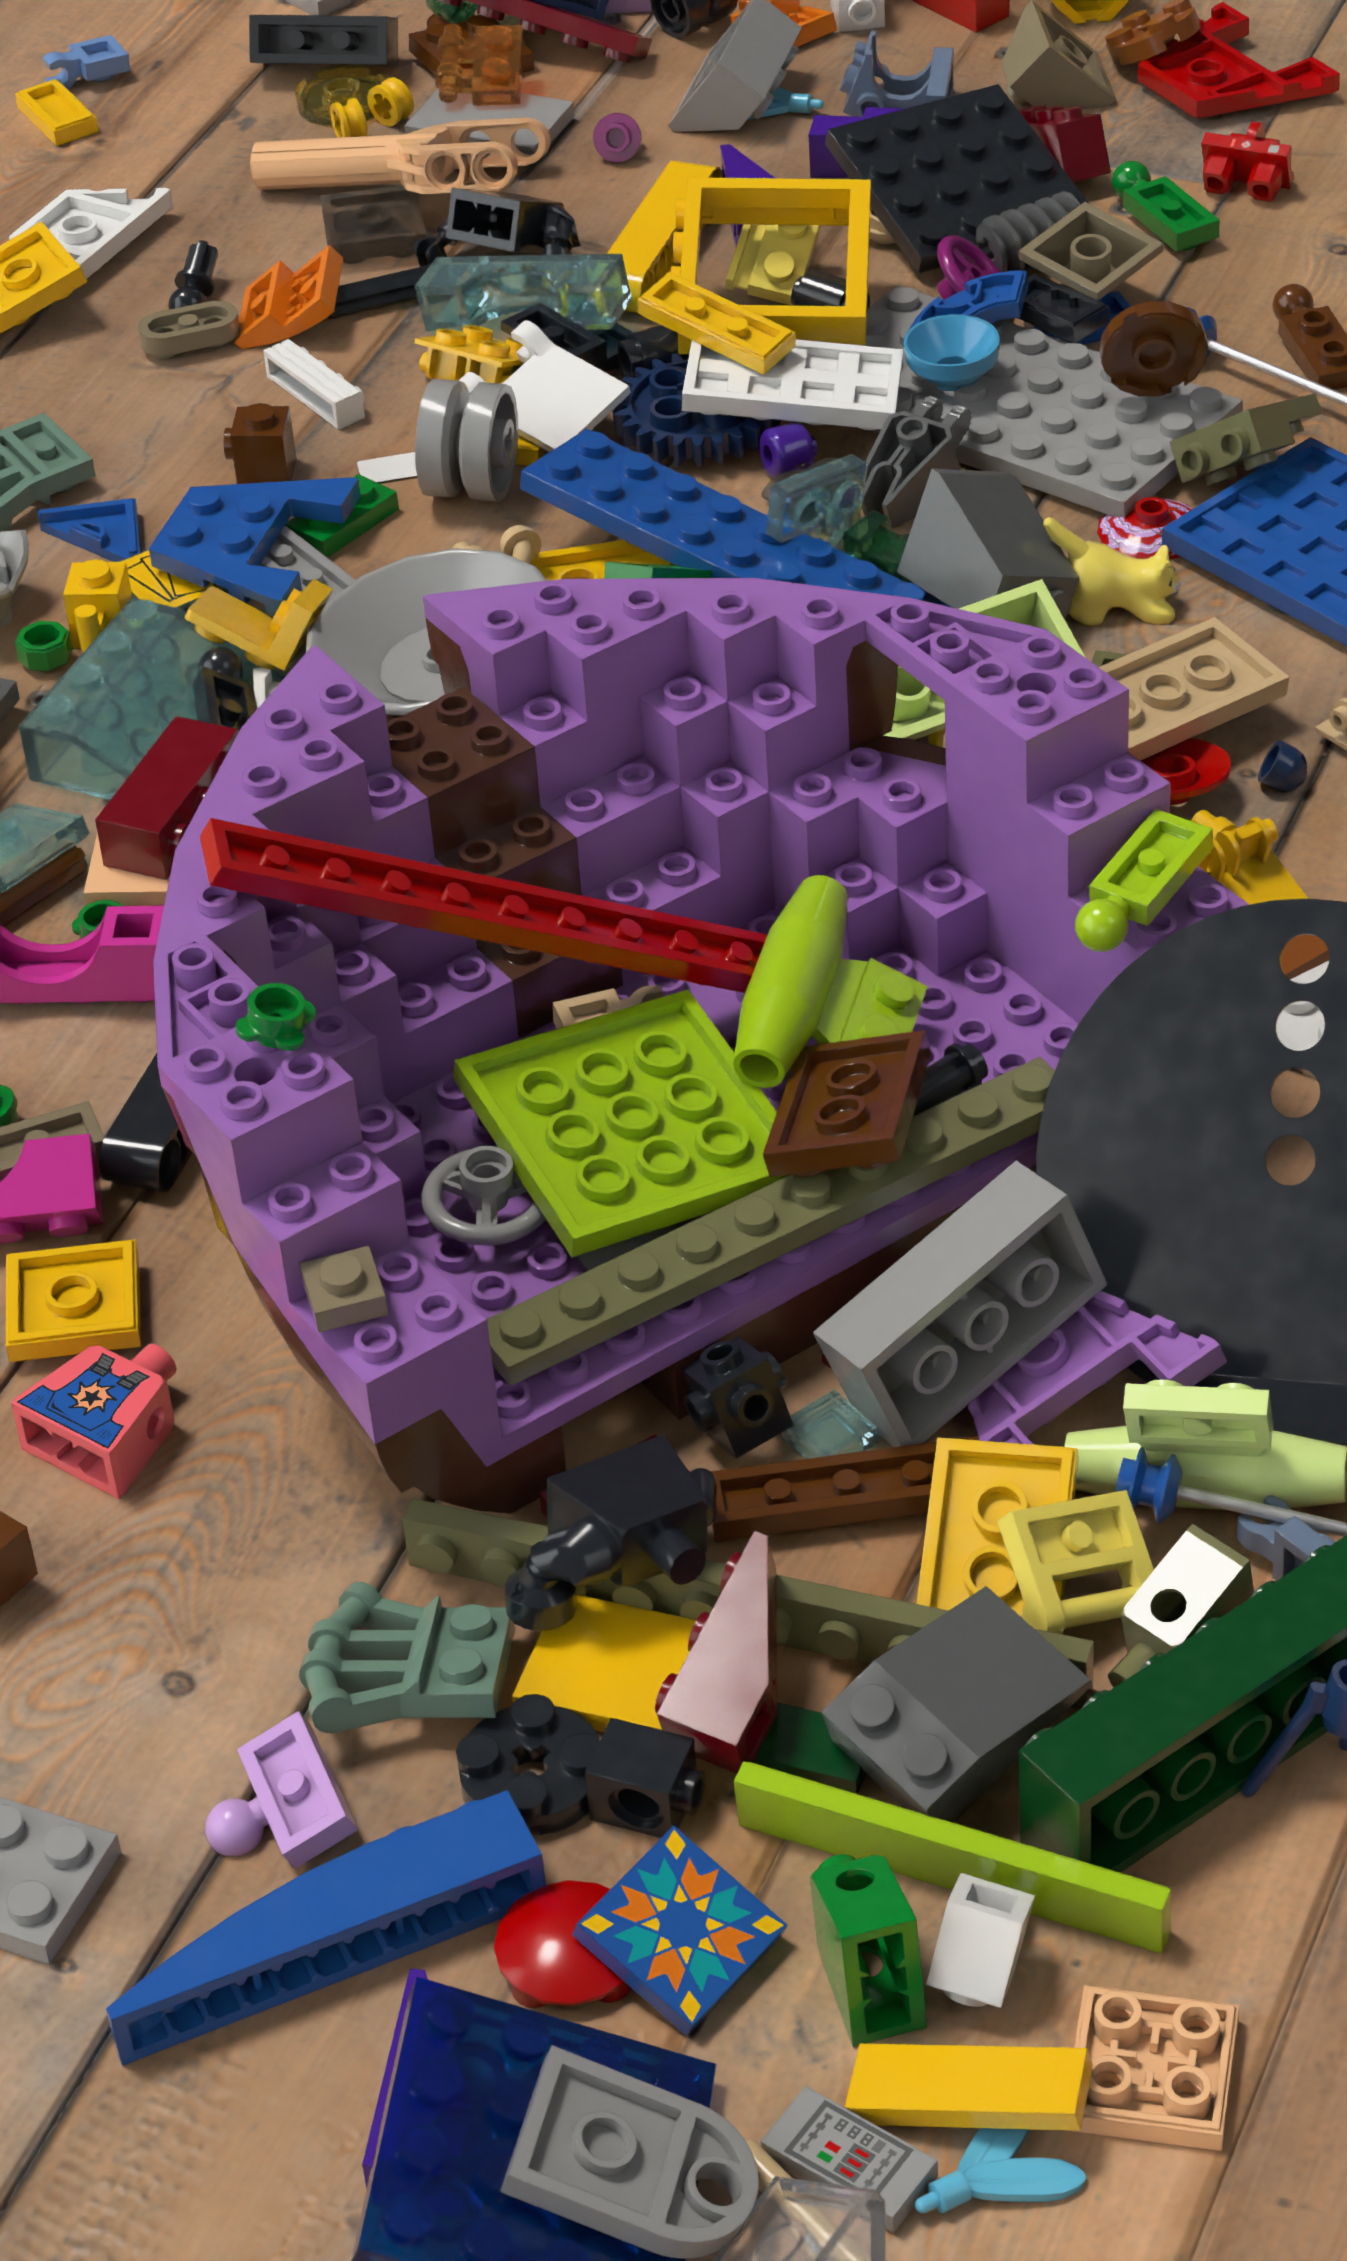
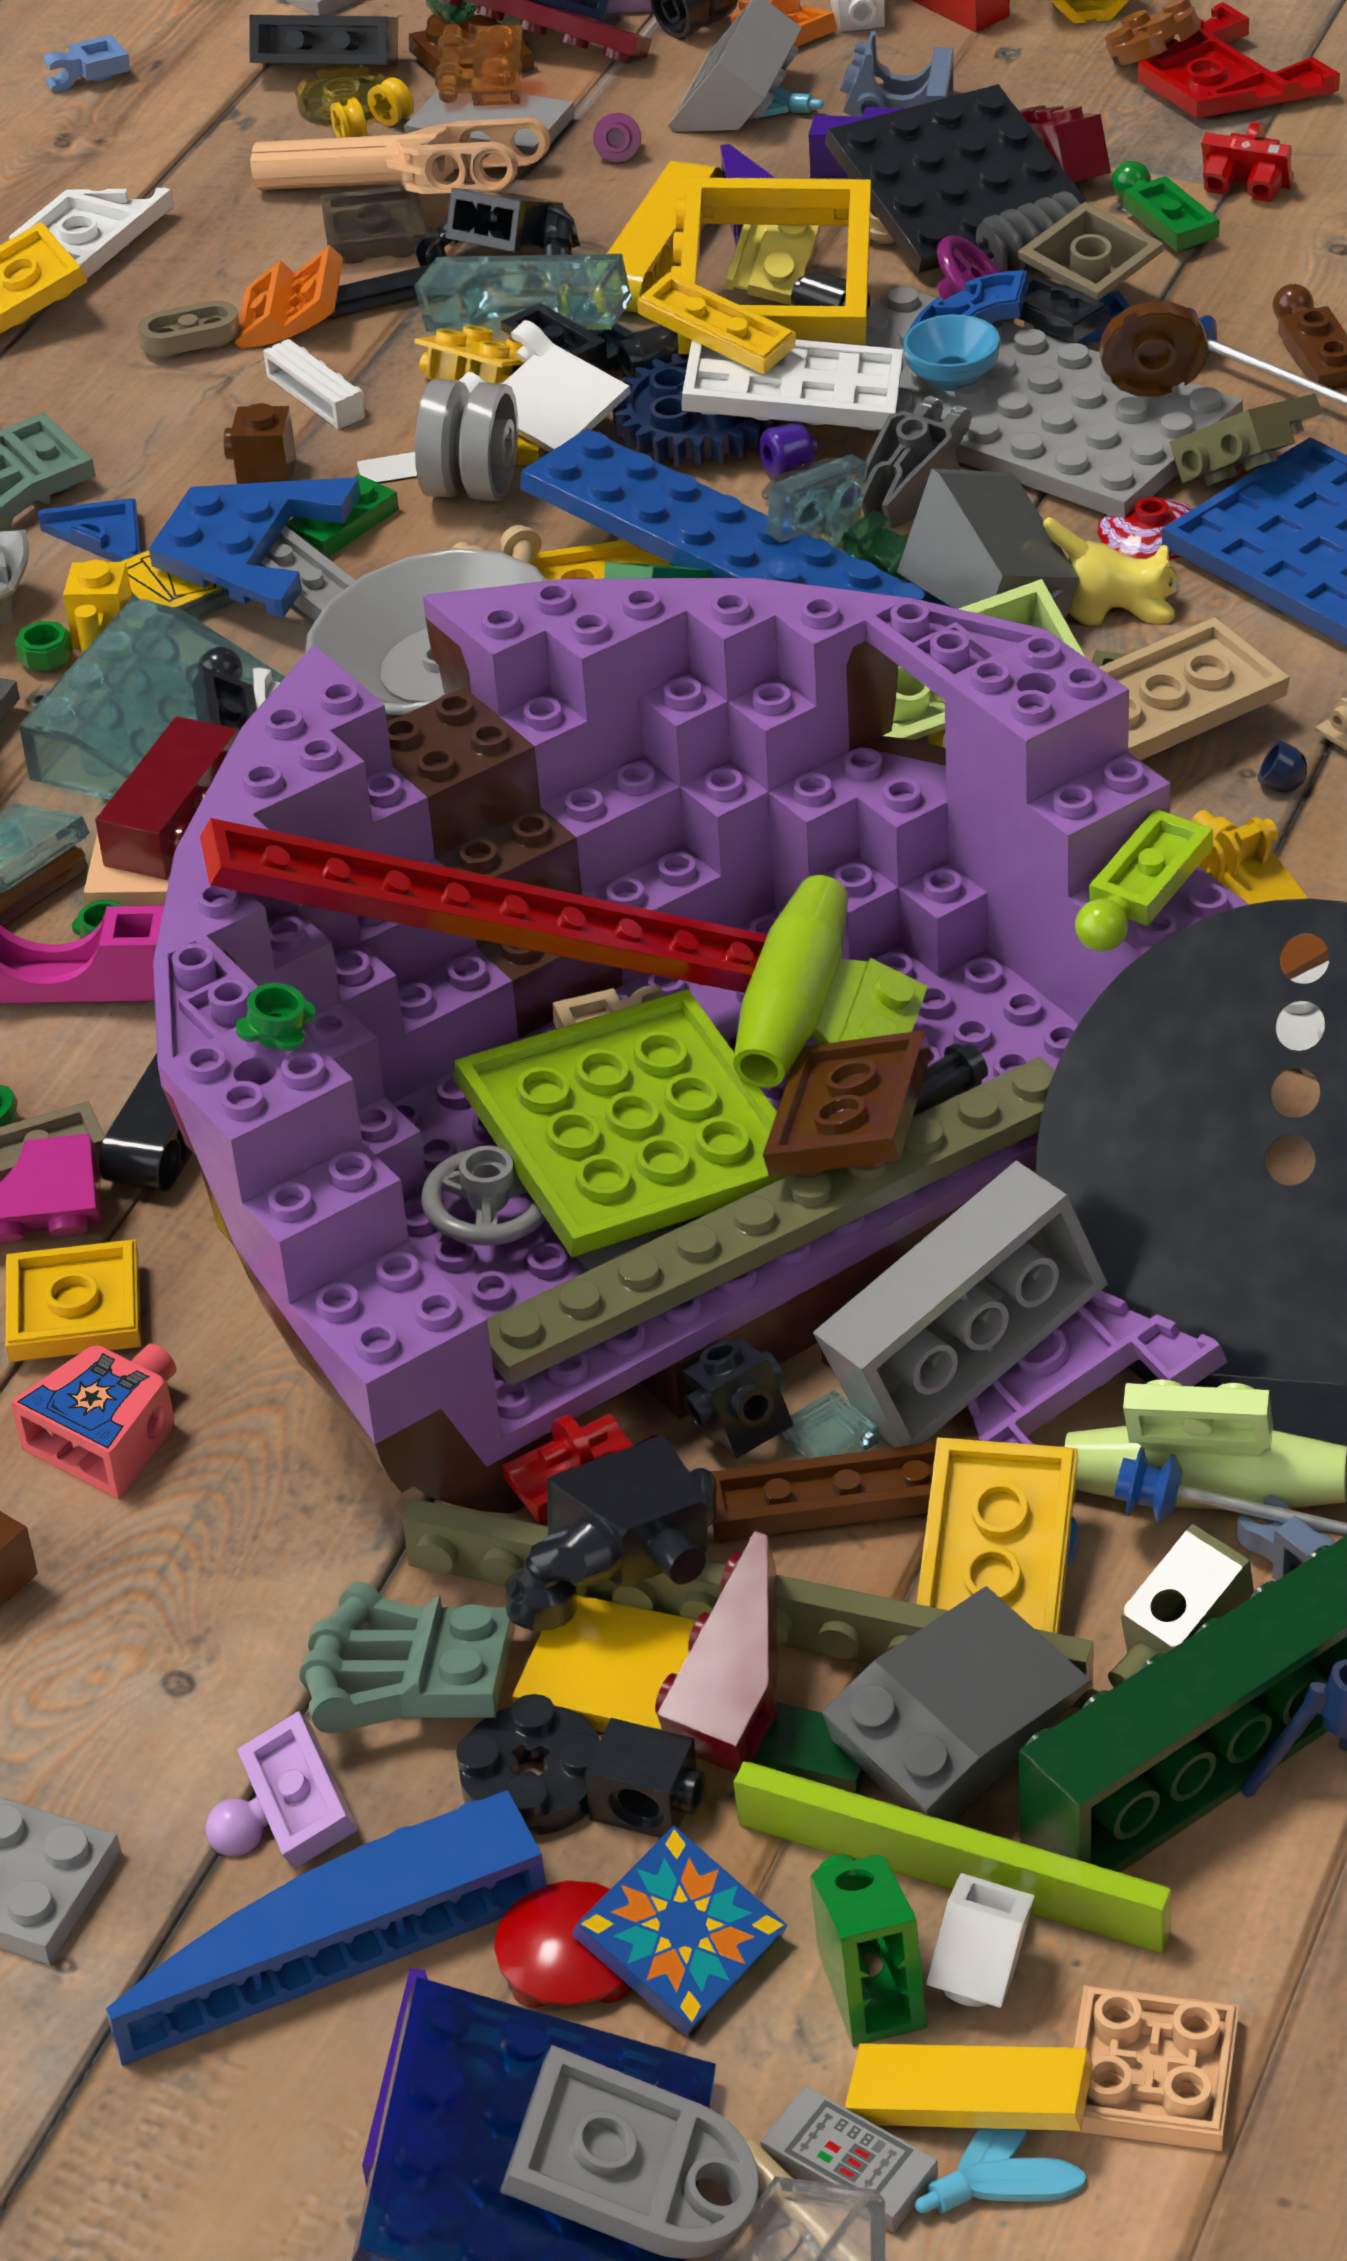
yellow tile [15,79,99,146] -> none
black axle [168,240,218,310] -> none
yellow bracket [184,579,333,671] -> none
dark tan plate [299,1246,388,1333] -> none
light yellow plate [997,1490,1154,1634] -> none
dark tan slope [1001,0,1116,109] -> none
red dish [1140,738,1231,805] -> none
none -> red hips [502,1413,633,1526]

